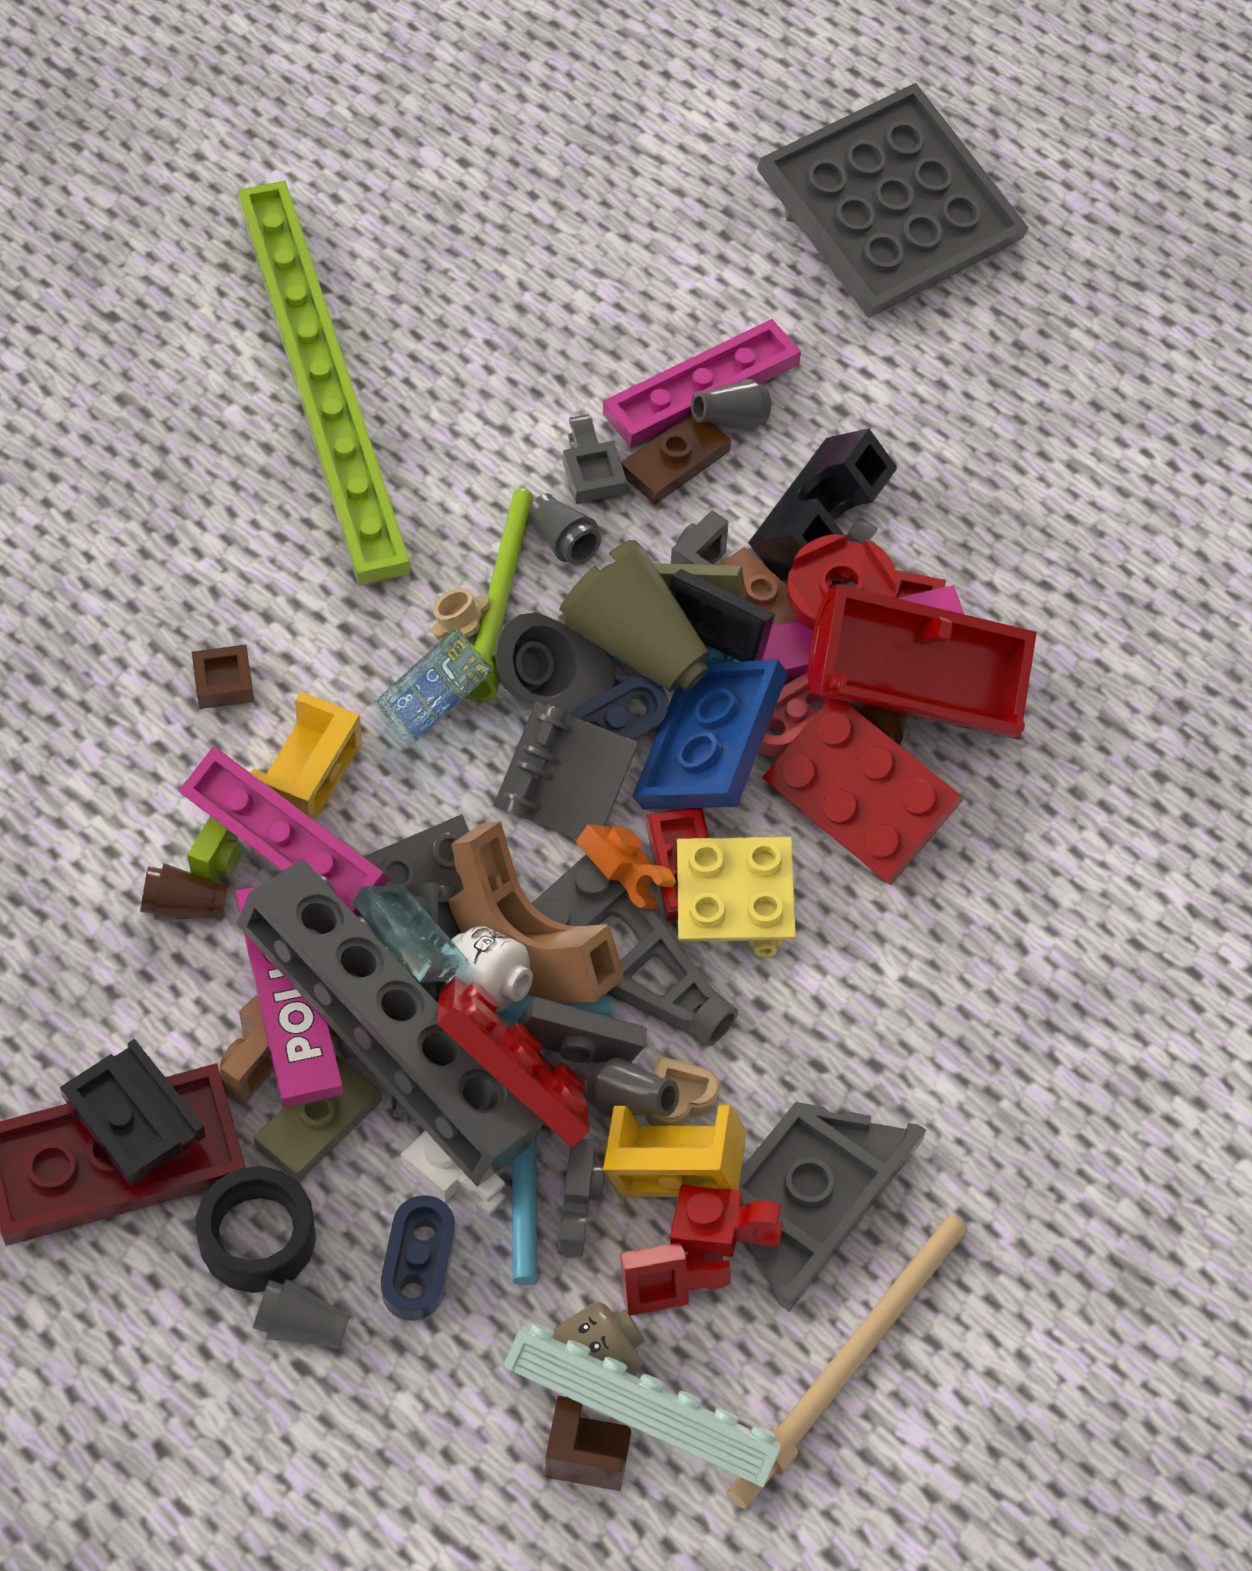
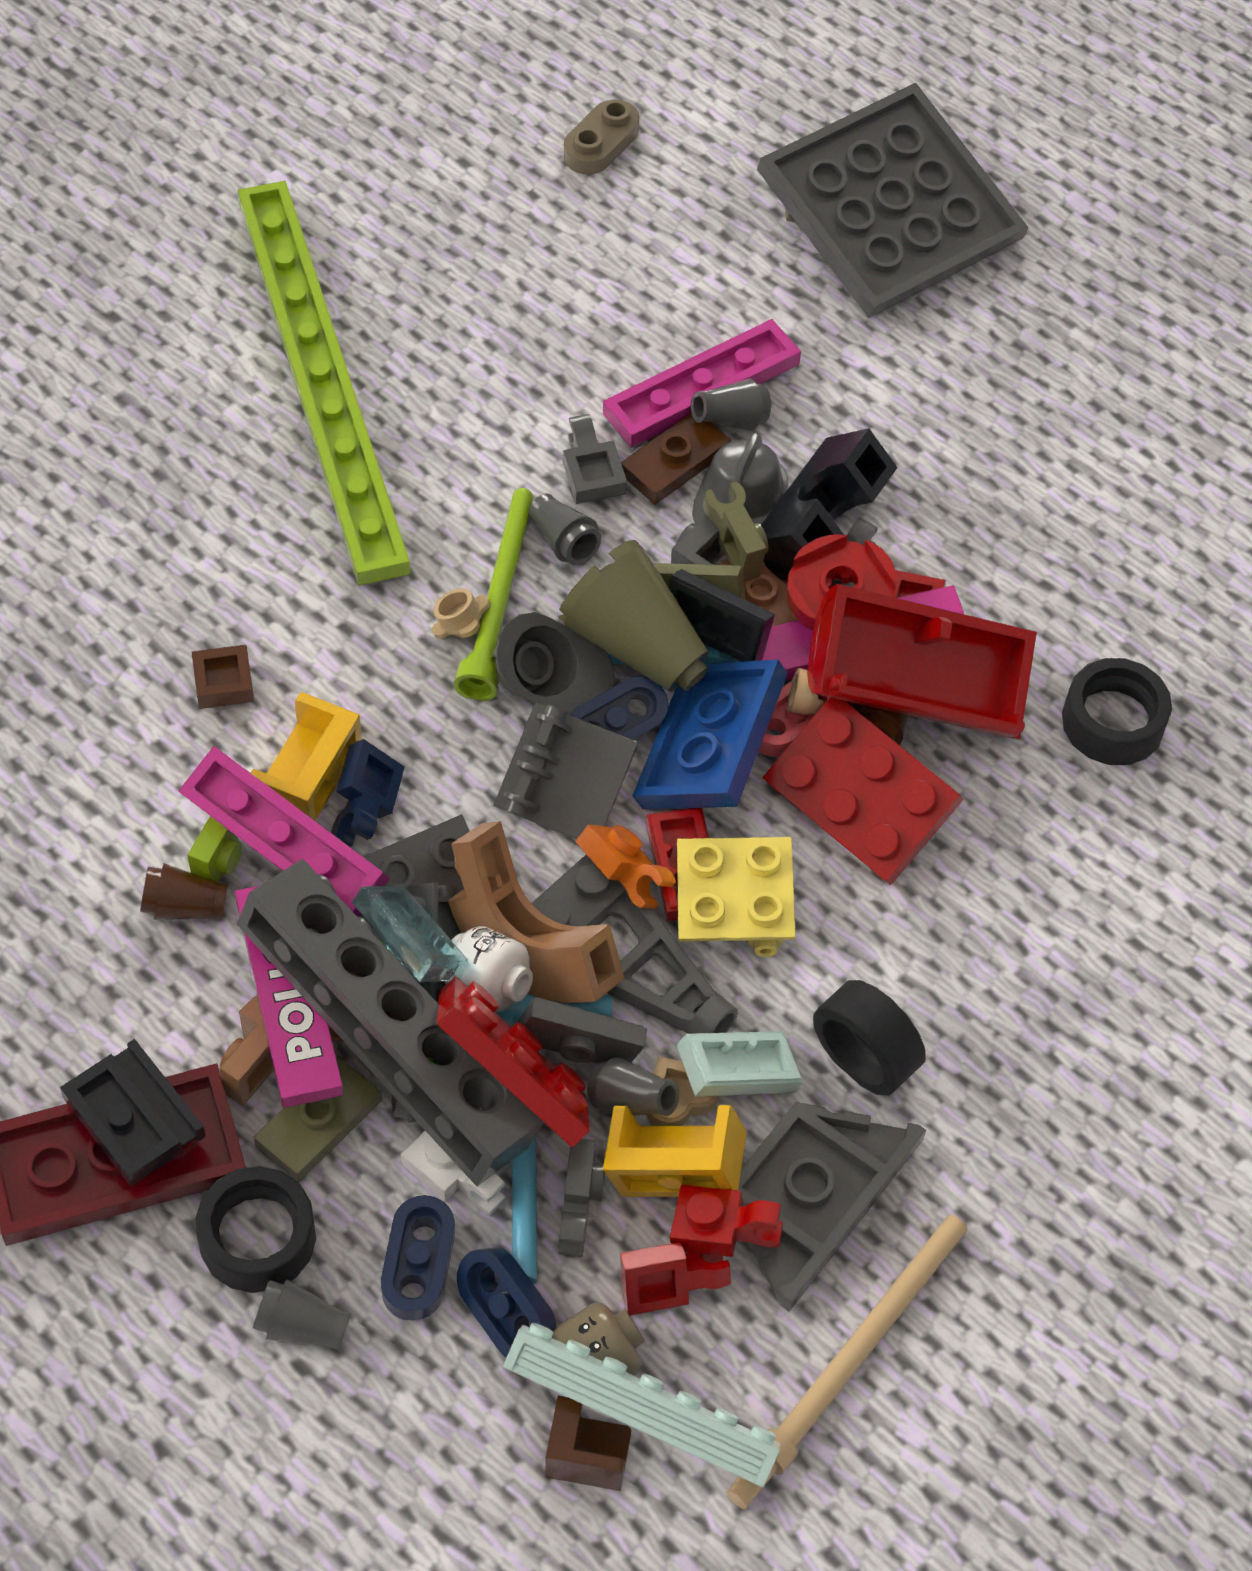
clear light blue tile [374,628,493,744] -> none
none -> dark blue plate [331,739,405,847]
none -> dark blue plate [457,1247,557,1357]
none -> dark tan plate [564,99,640,174]
none -> light aqua plate [676,1031,803,1097]
none -> dark grey piece [692,432,789,525]
none -> olive plate [703,481,768,582]
none -> tan hinge [788,668,826,715]
none -> black tyre [813,980,926,1096]
none -> black tyre [1062,658,1172,765]

